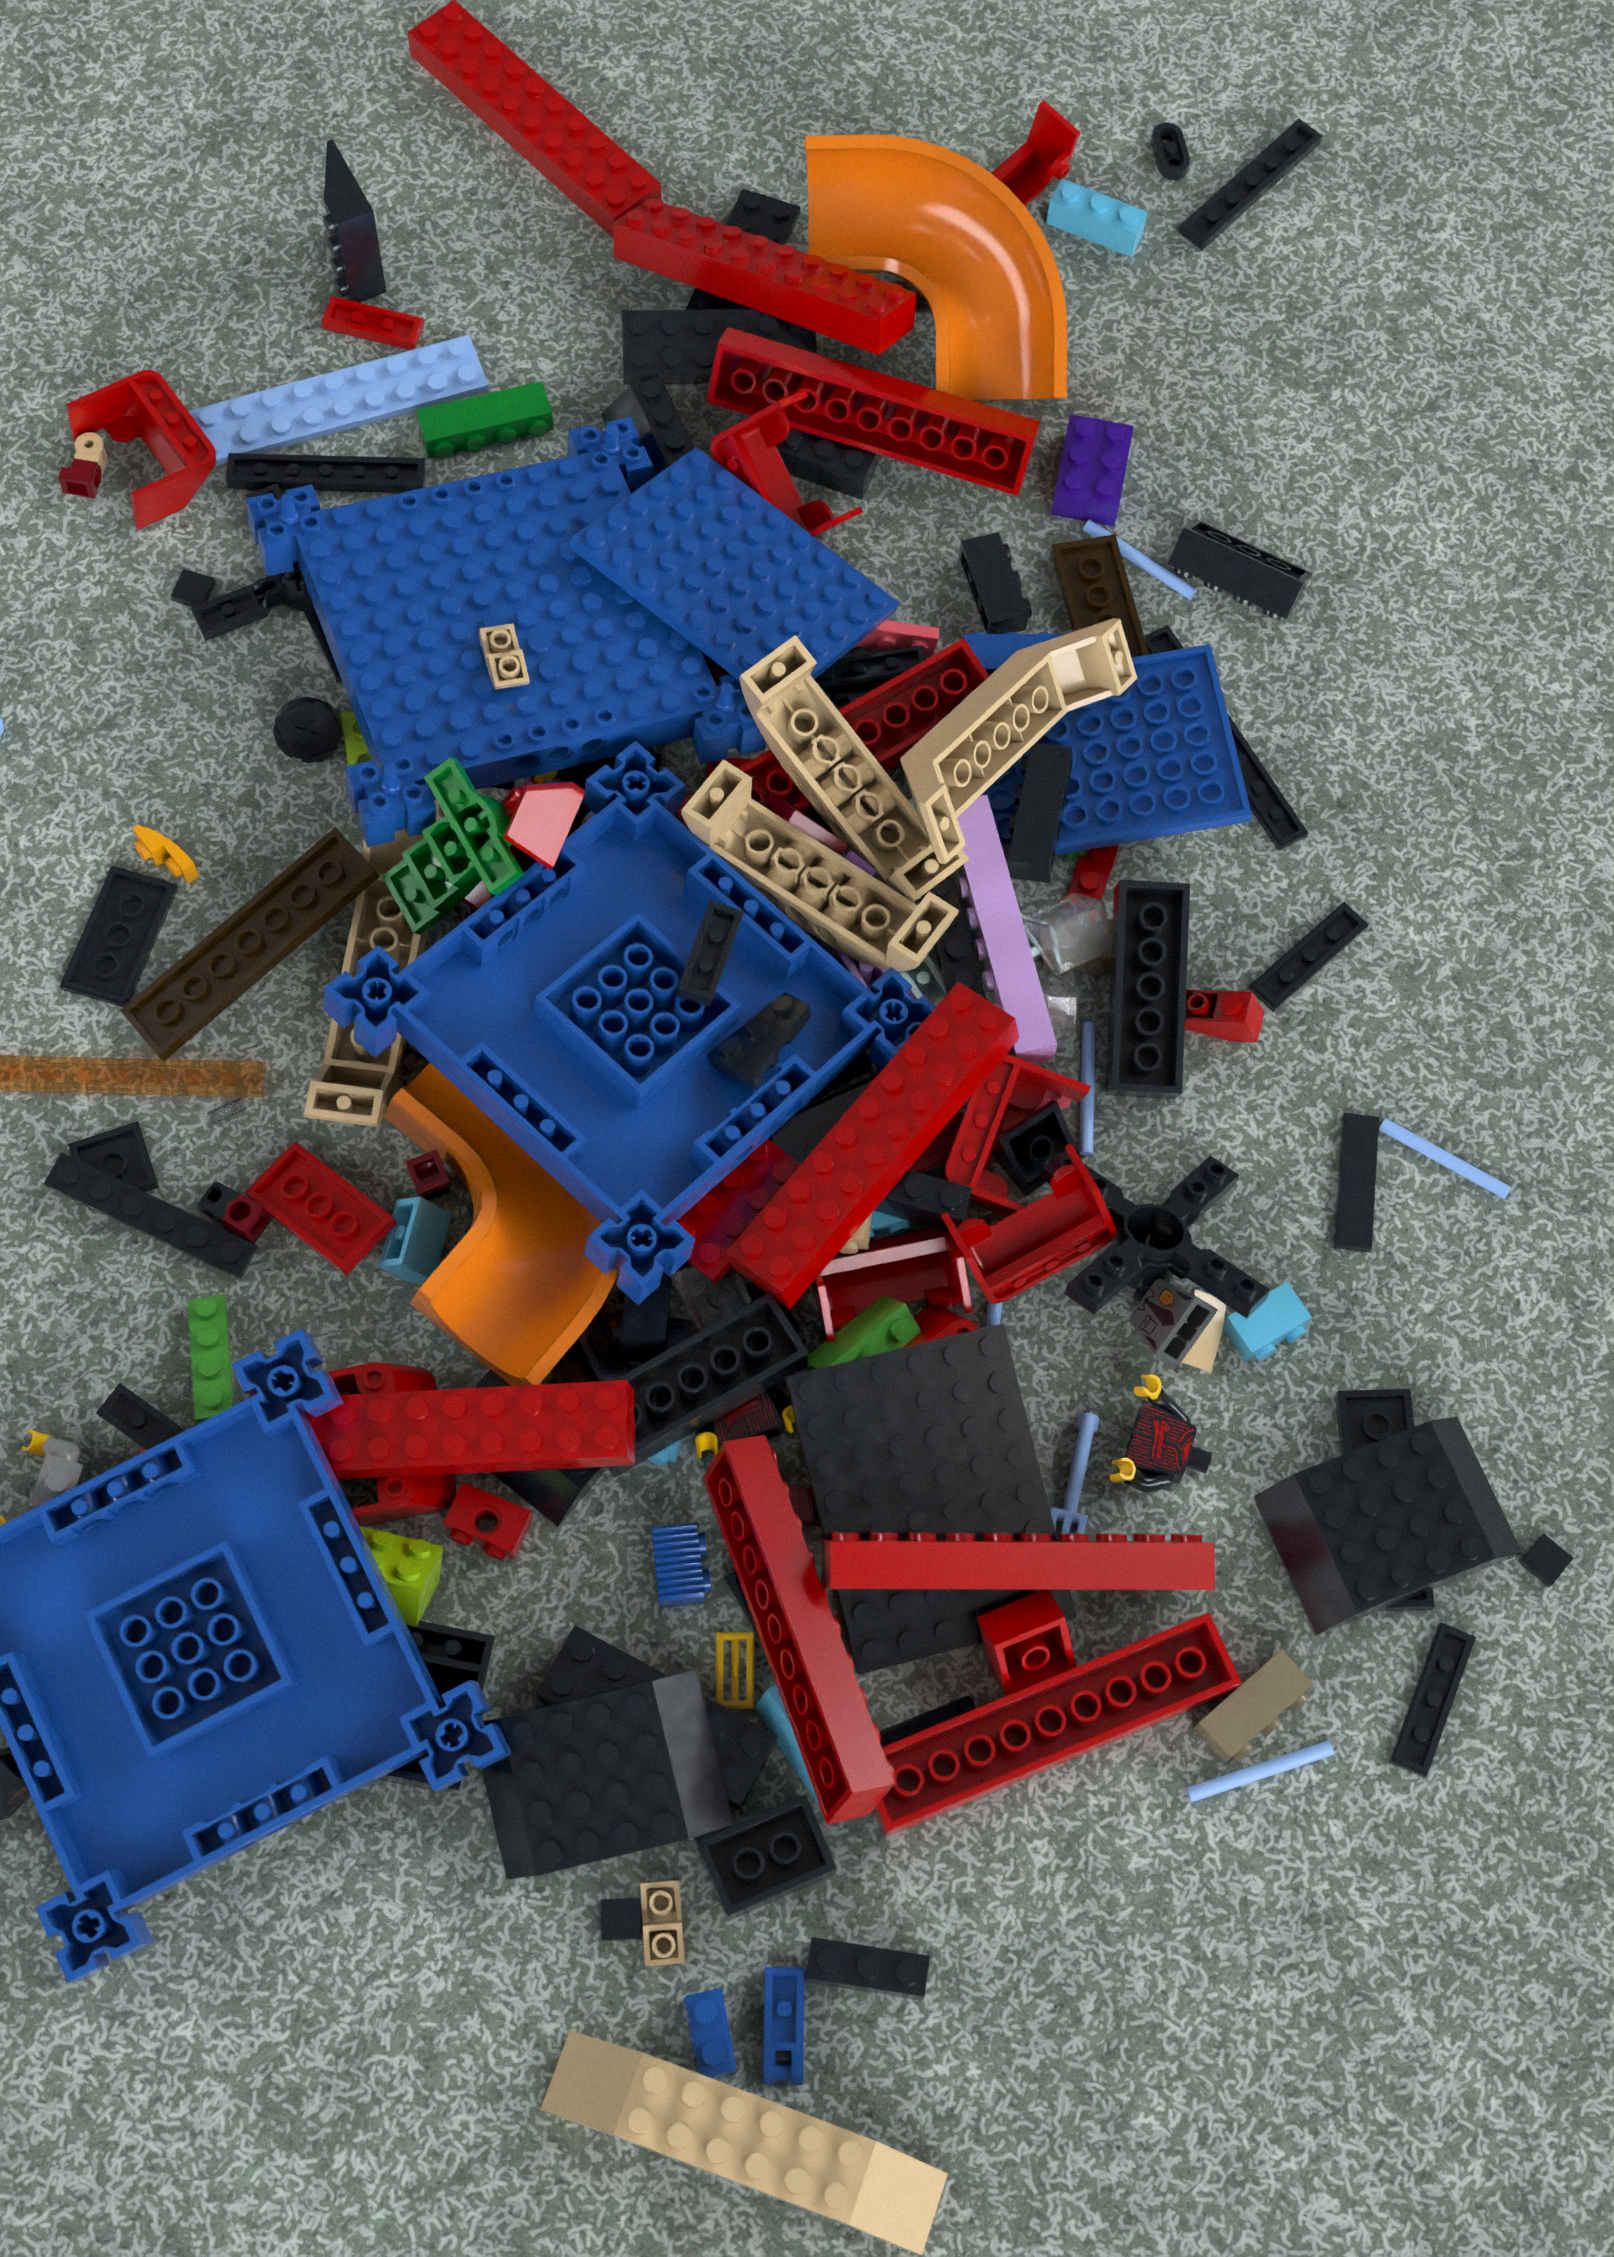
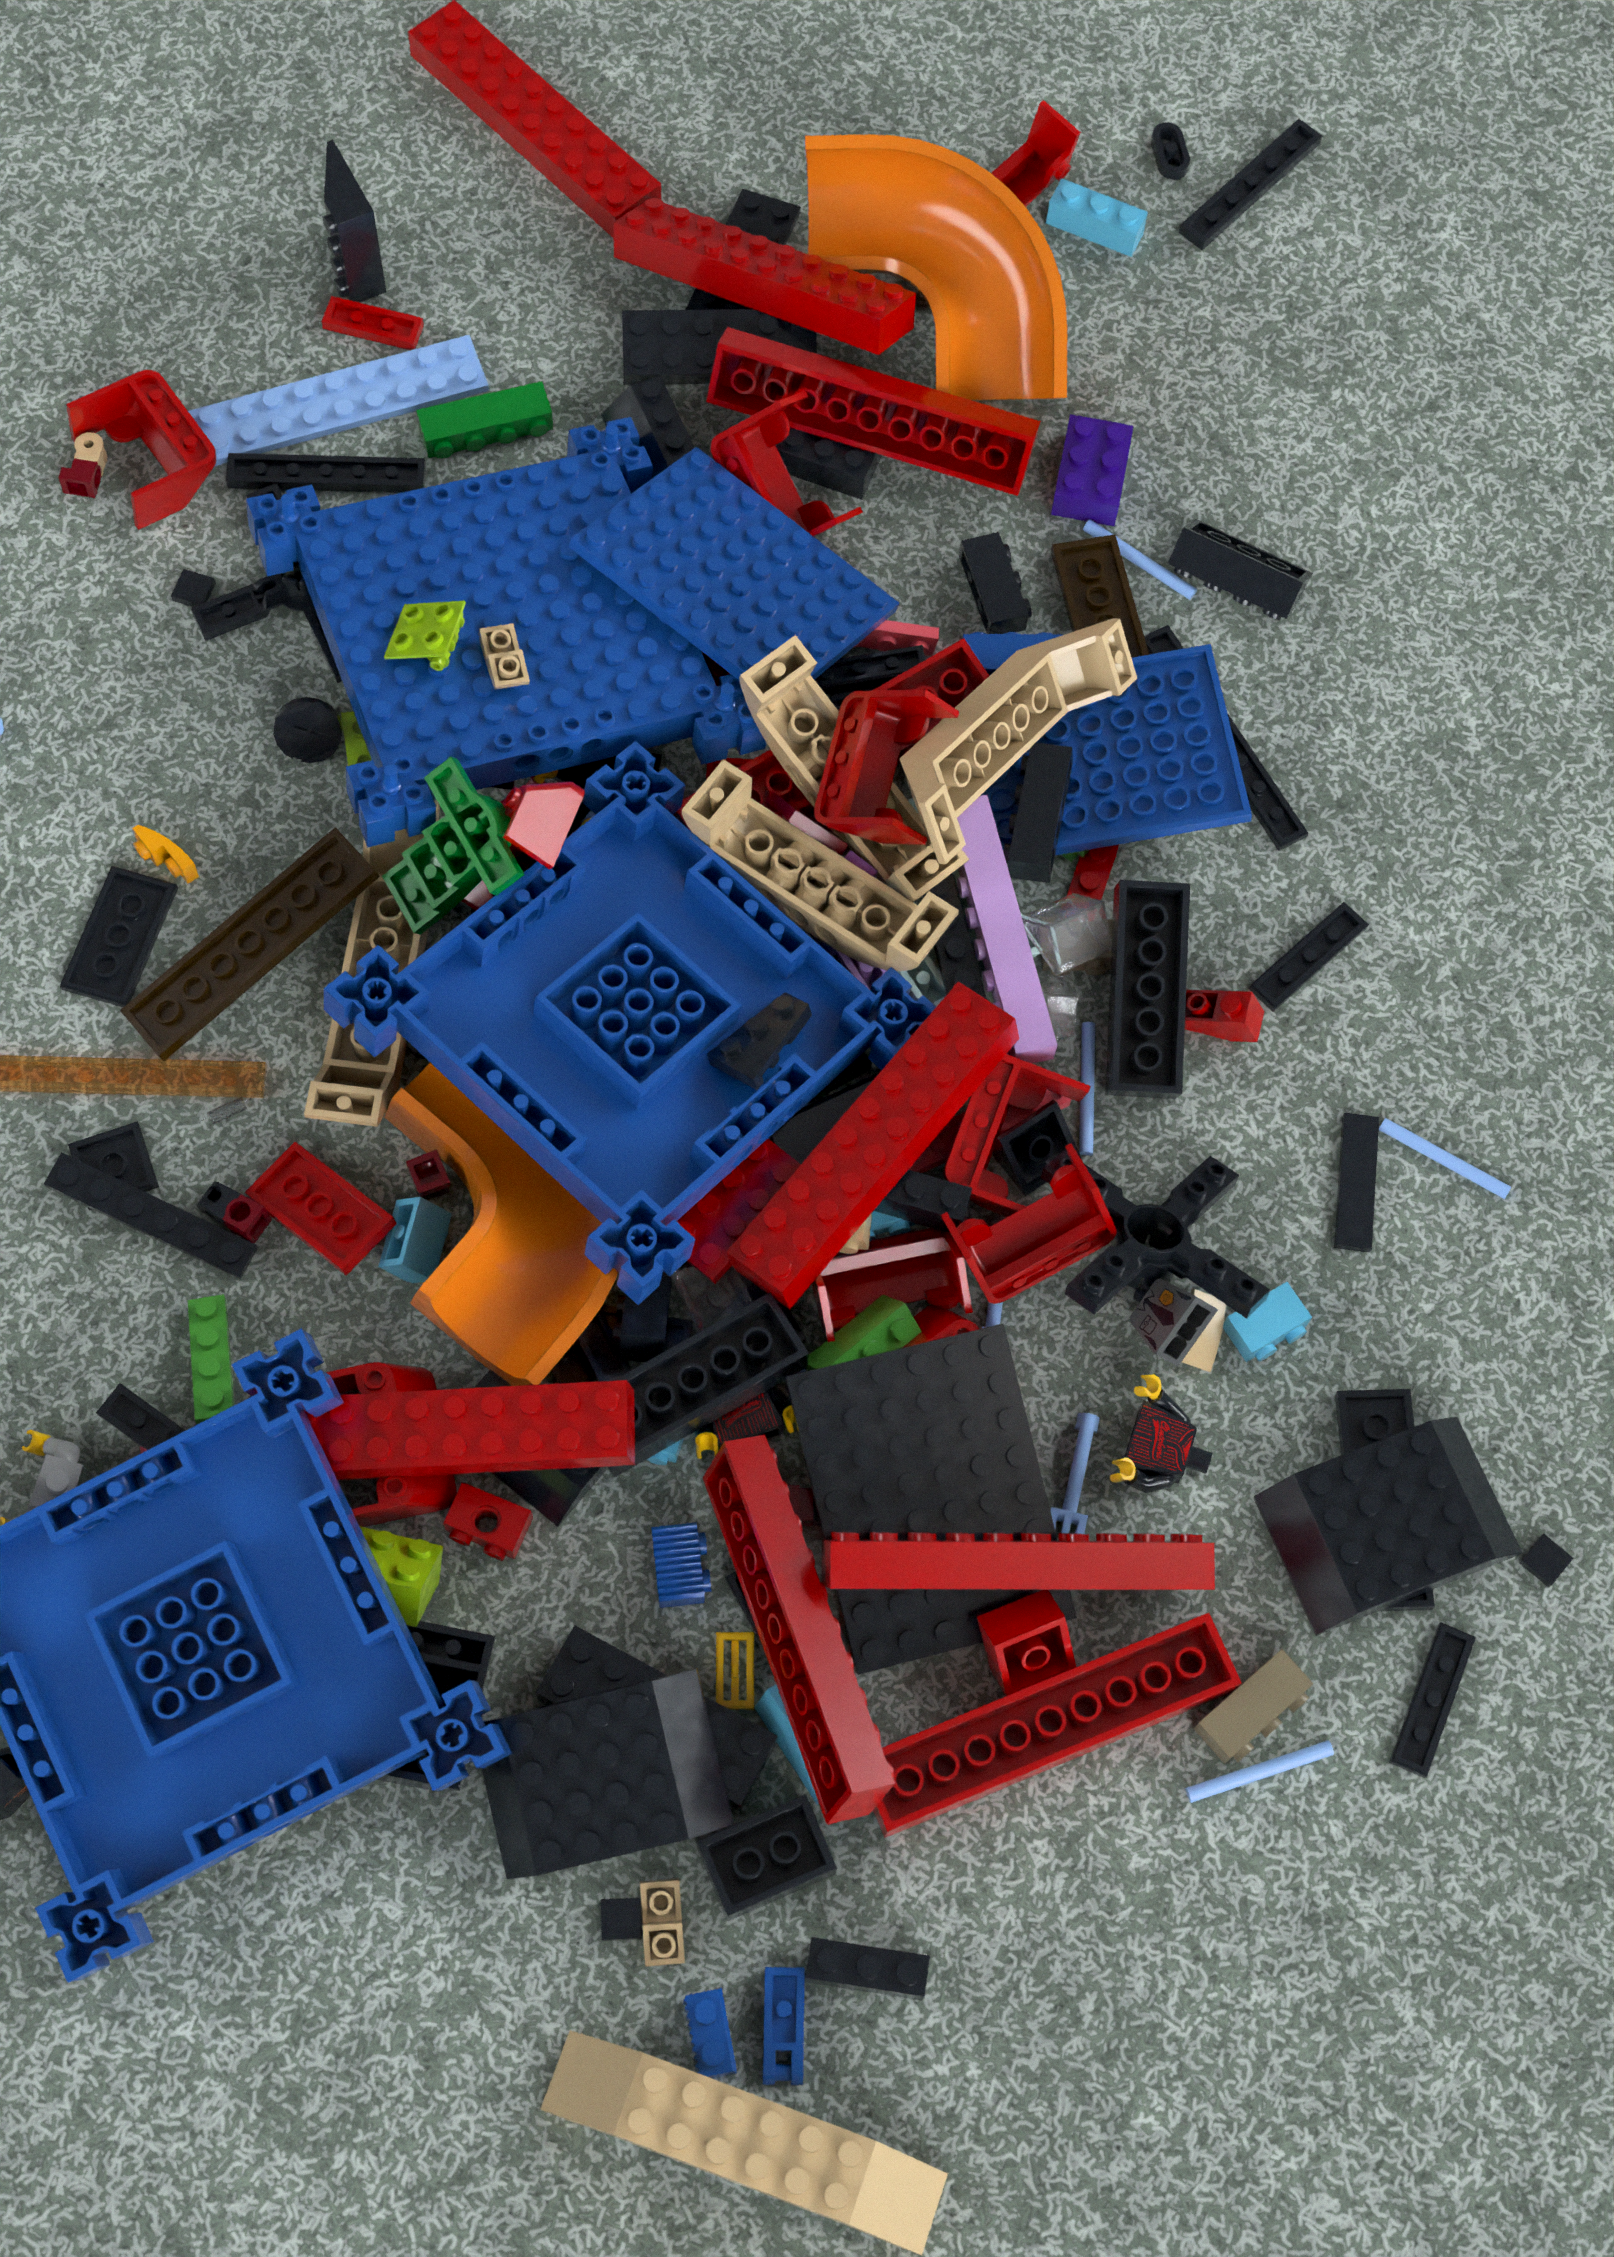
black plate [676,900,744,1007] -> none
black axle [880,1696,976,1747] -> none
none -> lime hinge [384,601,466,671]
none -> red windscreen [814,689,959,845]

